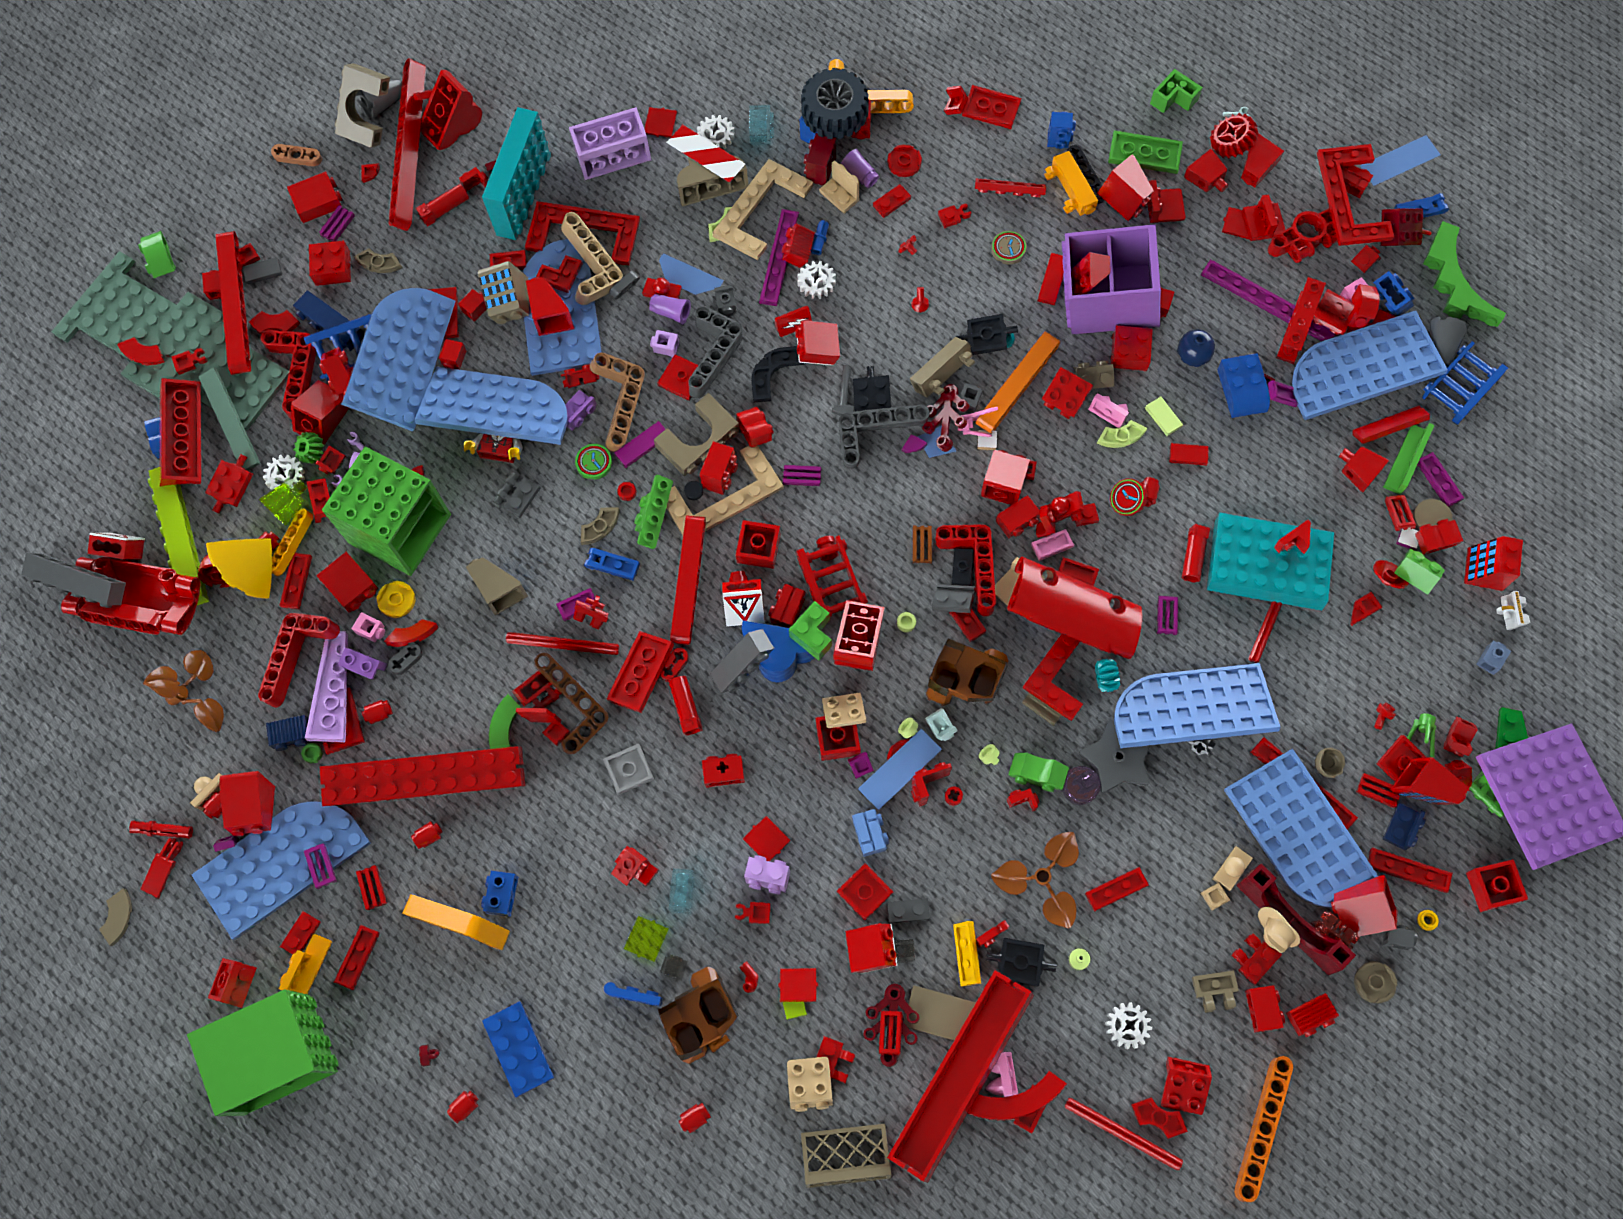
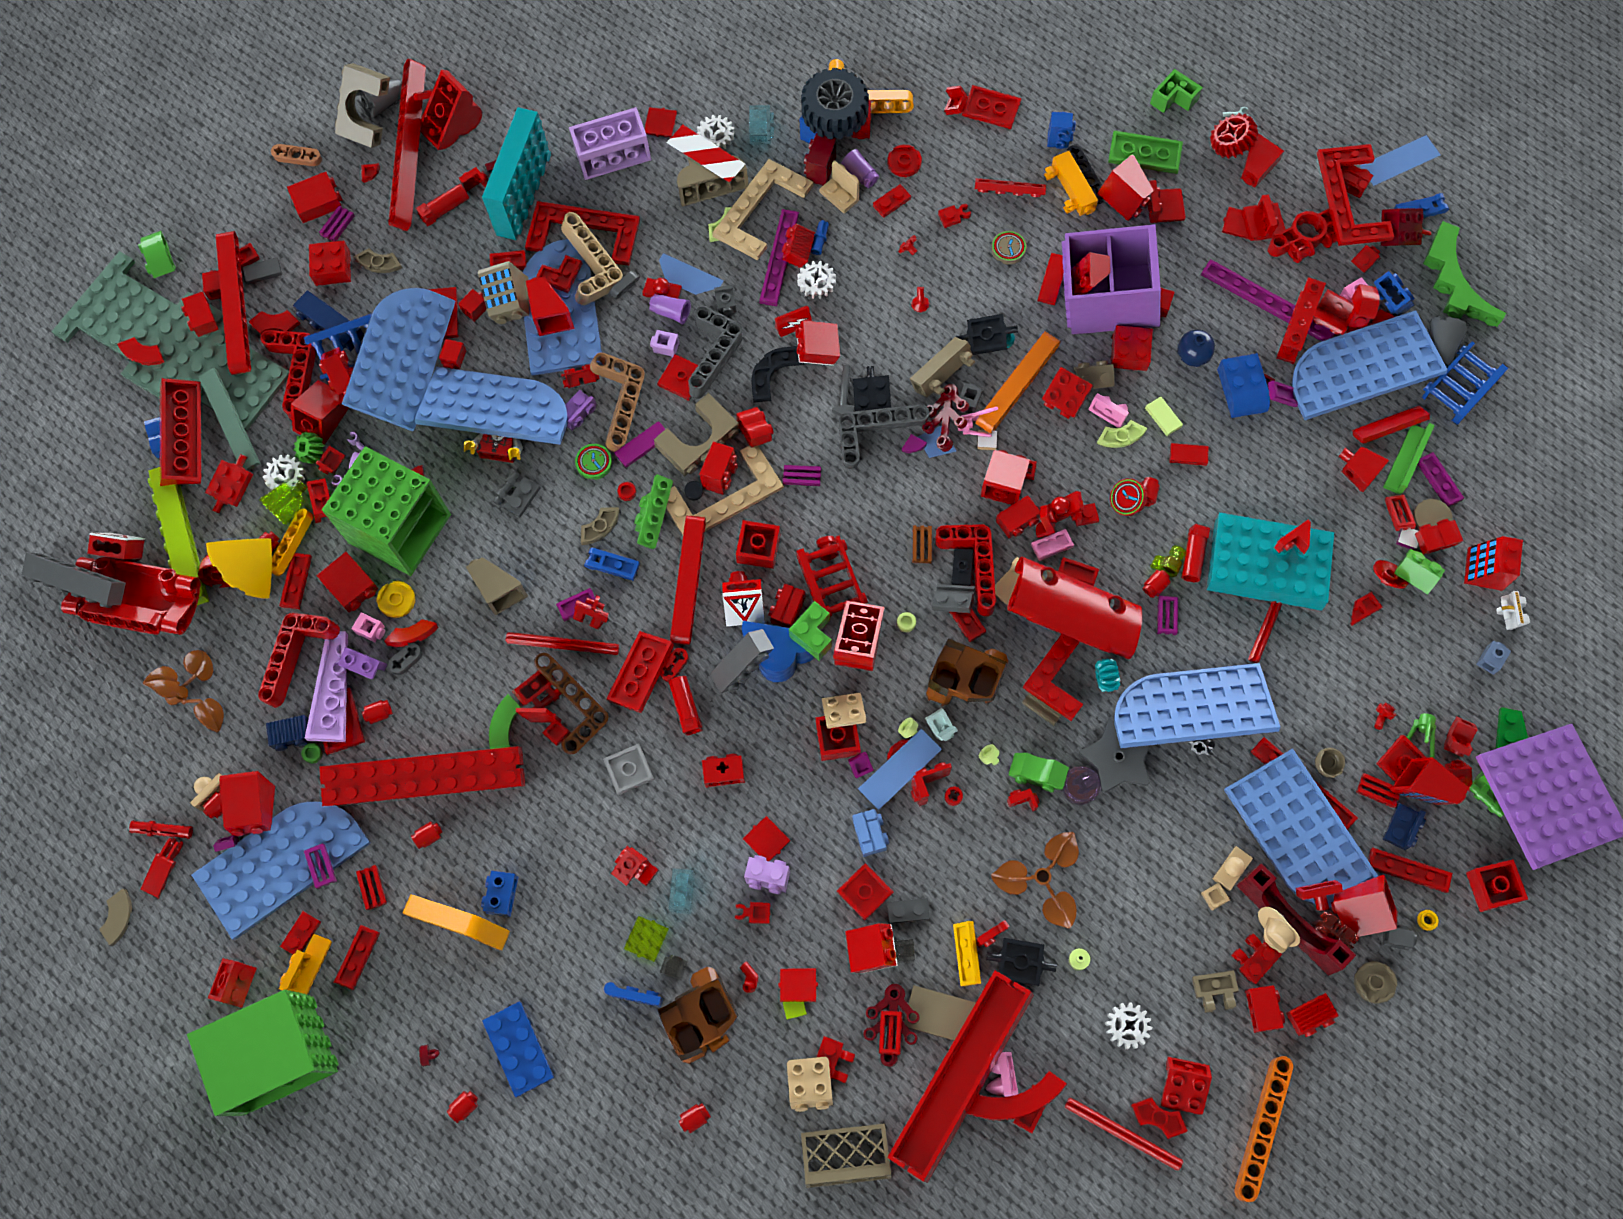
red plate [172,348,208,375] -> none
red tile [1085,867,1149,912] -> none
red torso [1184,149,1229,192] -> none
none -> red brick [181,291,219,337]
none -> red brick [1142,570,1171,598]
none -> clear neon green piece [1151,545,1186,577]
none -> red tile [1295,880,1343,911]

